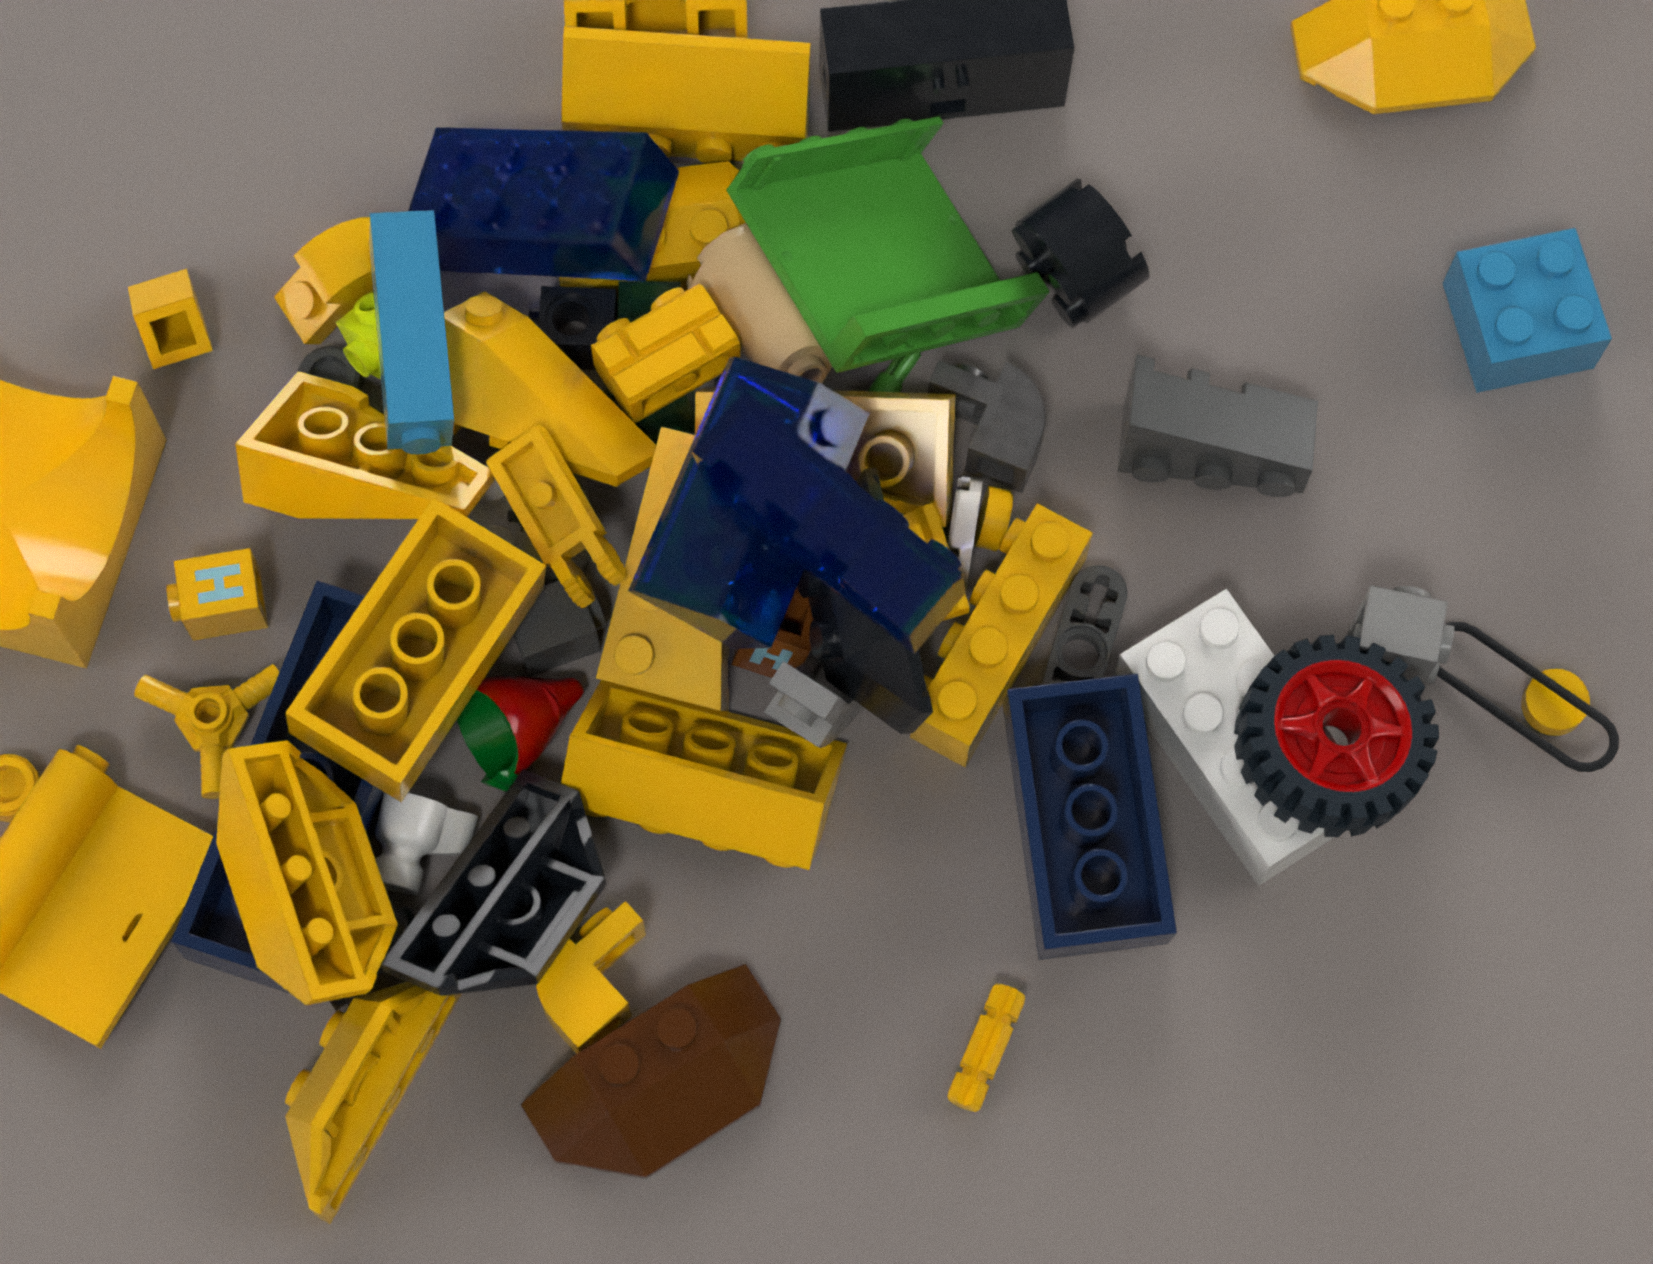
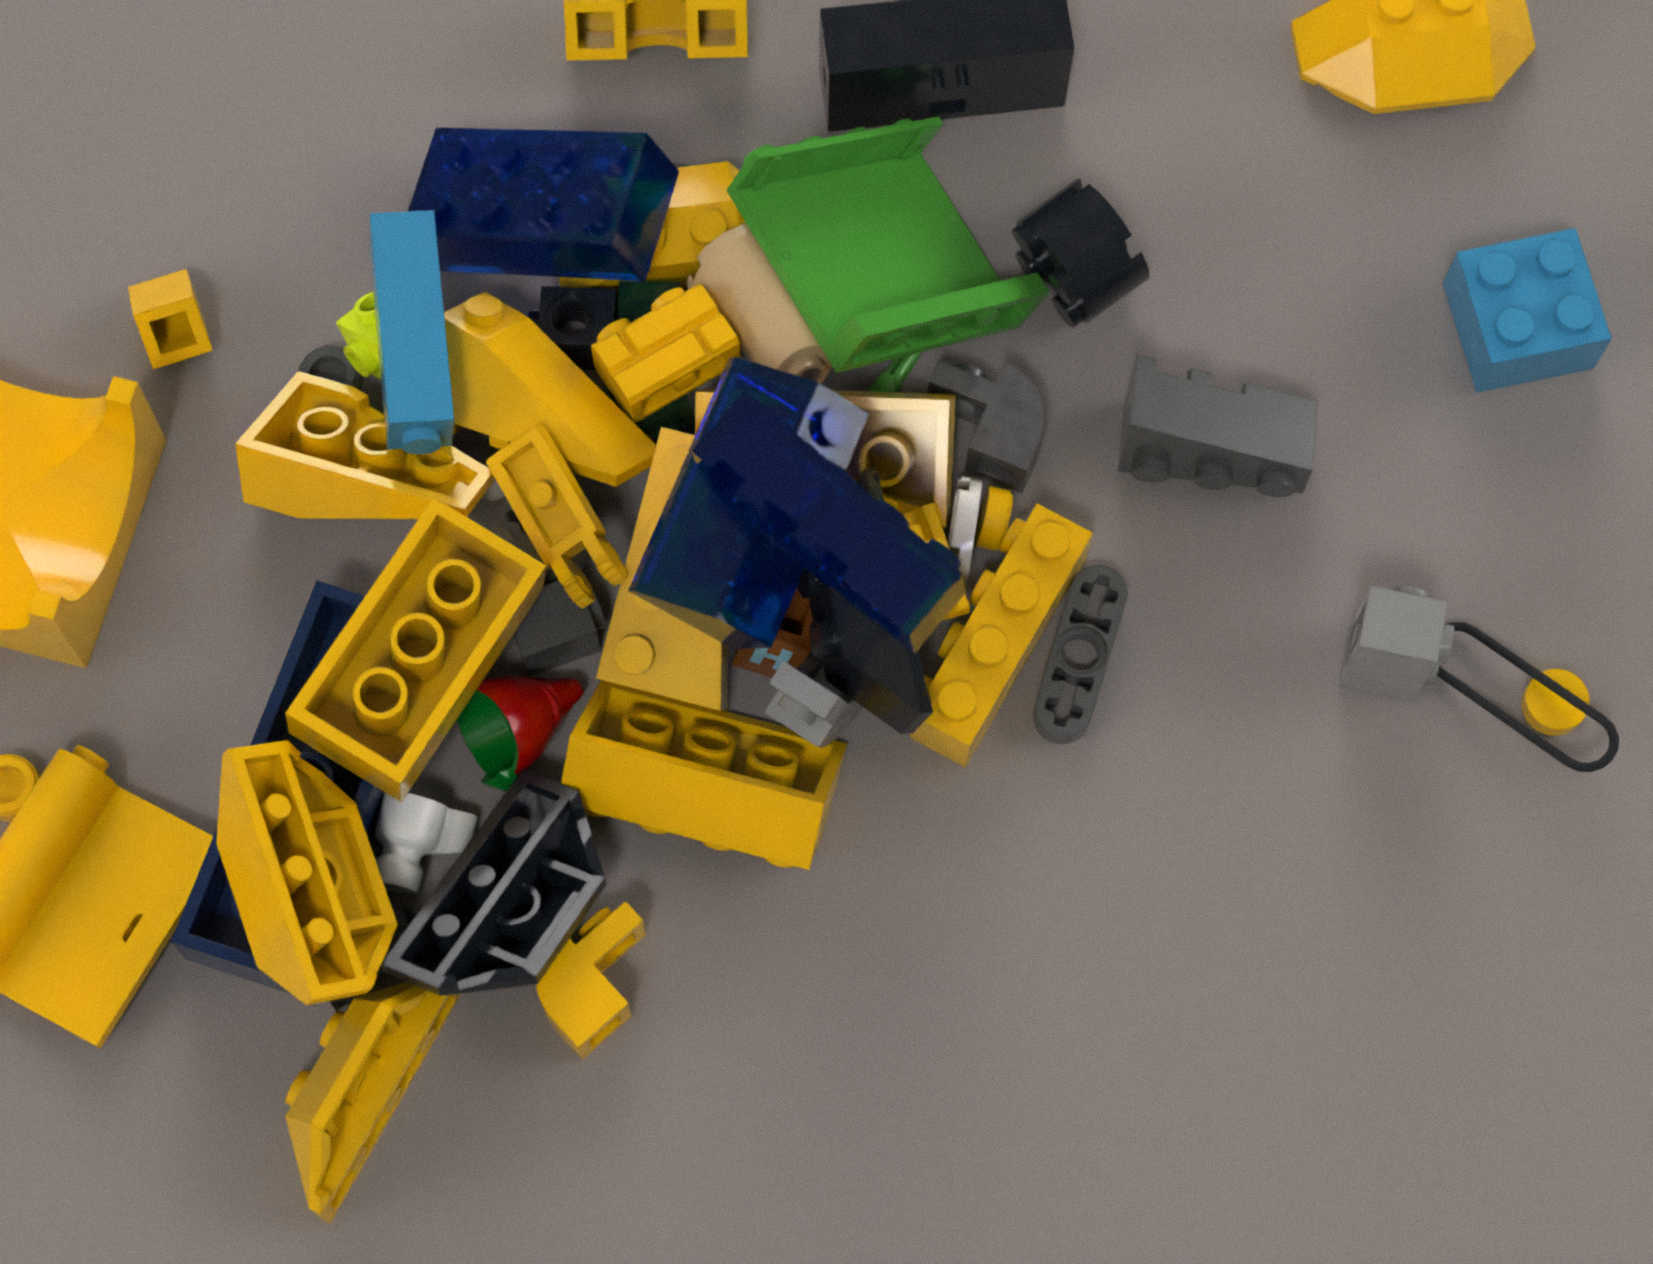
yellow piece [134,664,279,799] -> none
yellow brick [166,548,268,641] -> none
yellow brick [274,217,373,344] -> none
reddish brown wedge [521,964,781,1179] -> none
yellow slope [561,26,811,164] -> none
yellow axle [947,983,1025,1112] -> none
dark blue brick [1003,674,1177,960] -> none
white brick [1113,589,1338,886] -> none
wheel [1234,634,1439,838] -> none

